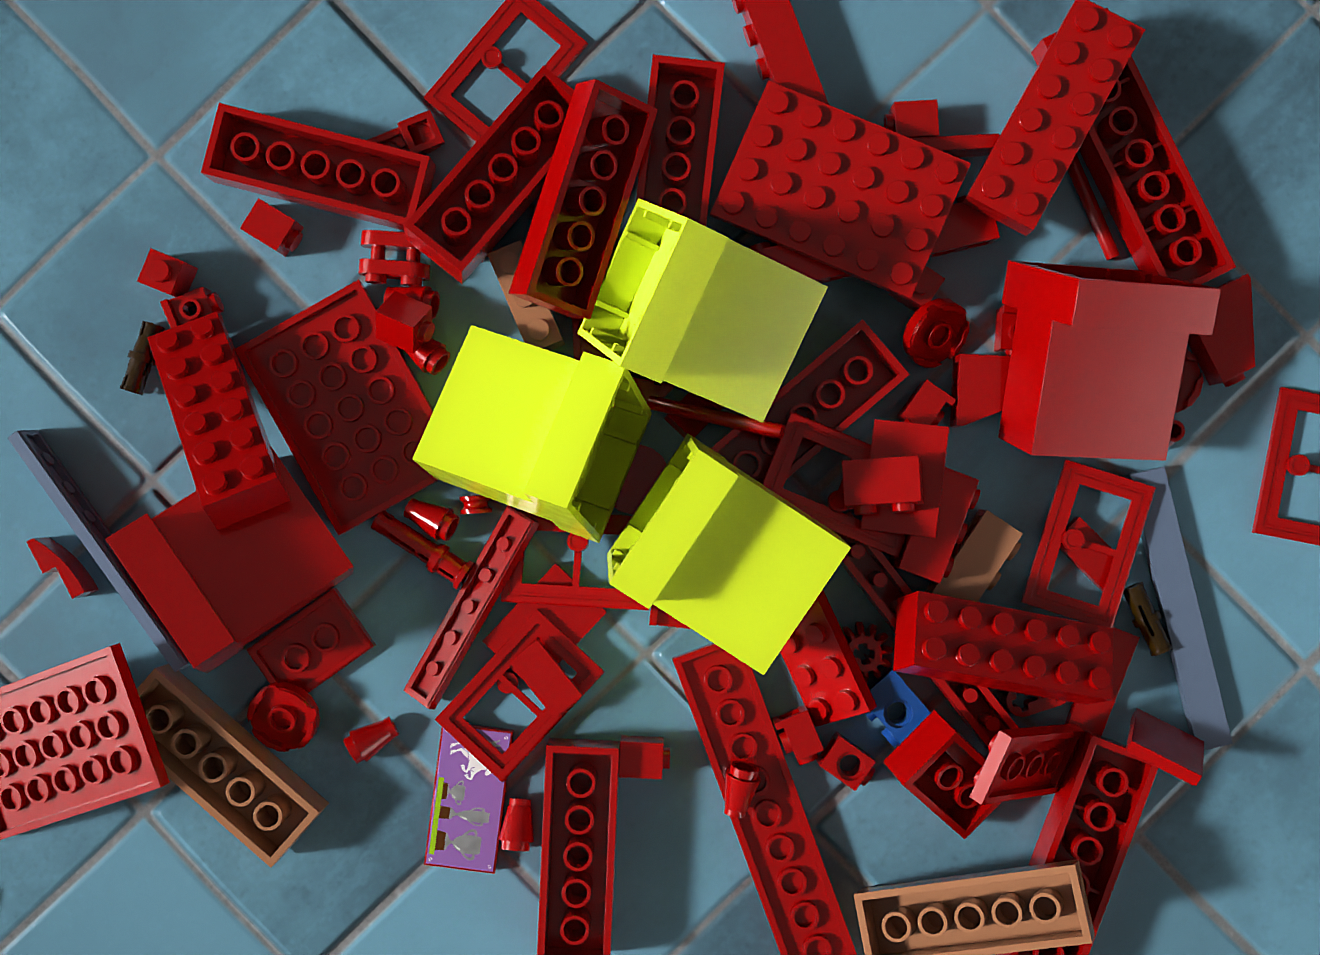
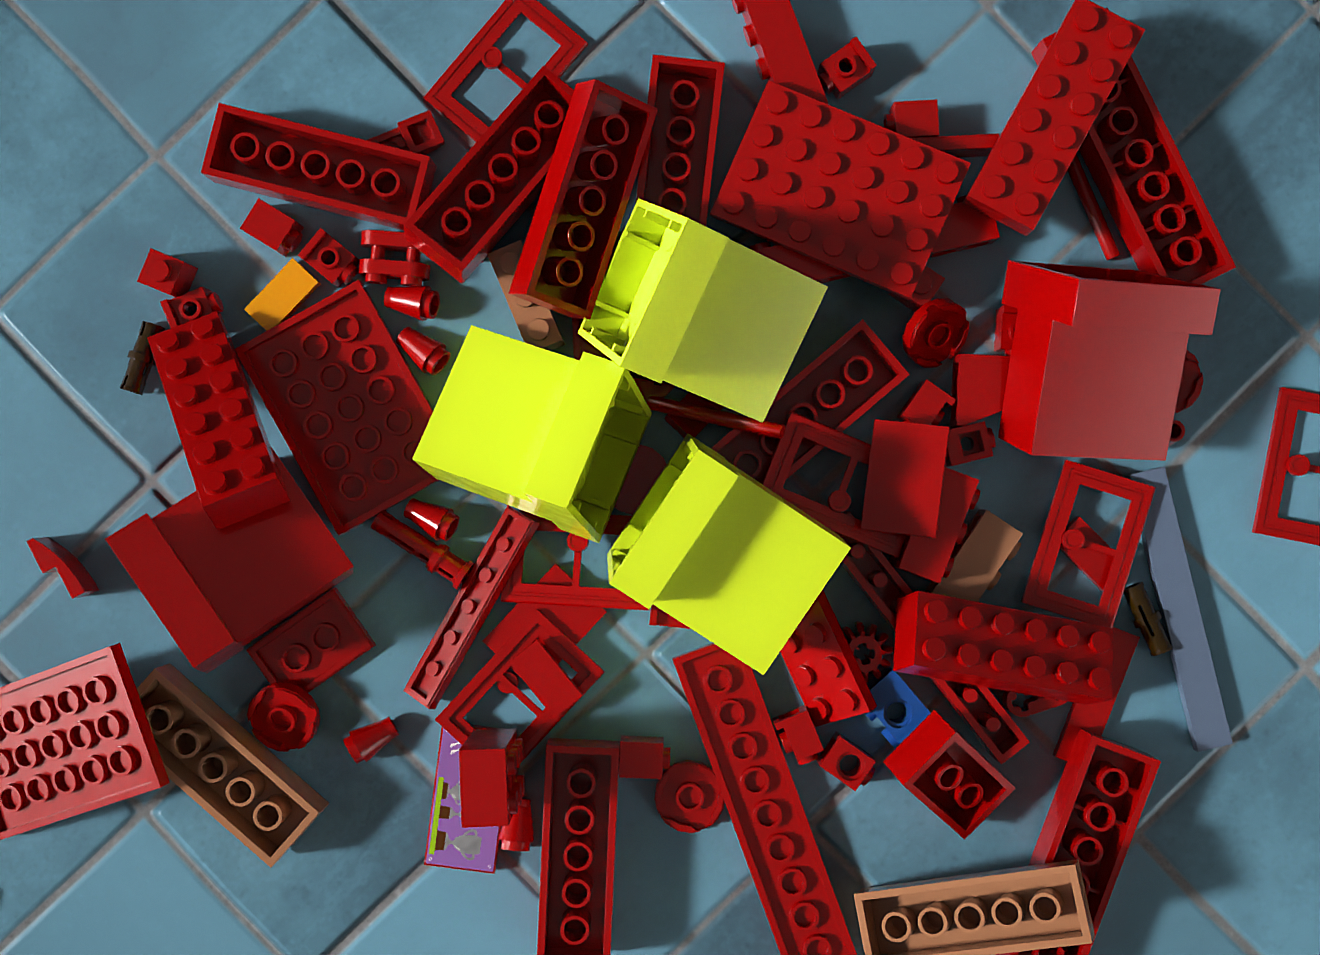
sand blue tile [8,430,191,672] -> none
red brick [375,291,435,354] -> none
red bush [459,495,492,514] -> none
red cone [724,761,761,819] -> none
red brick [842,456,924,515] -> none
red plate [970,723,1085,805] -> none
red tile [1126,708,1204,786] -> none
red slope [1188,273,1256,387] -> none
none -> light orange tile [244,258,321,331]
none -> red brick [298,228,359,288]
none -> red brick [459,728,525,828]
none -> red tile [654,760,725,833]
none -> red brick [817,36,877,100]
none -> red brick [945,421,996,467]

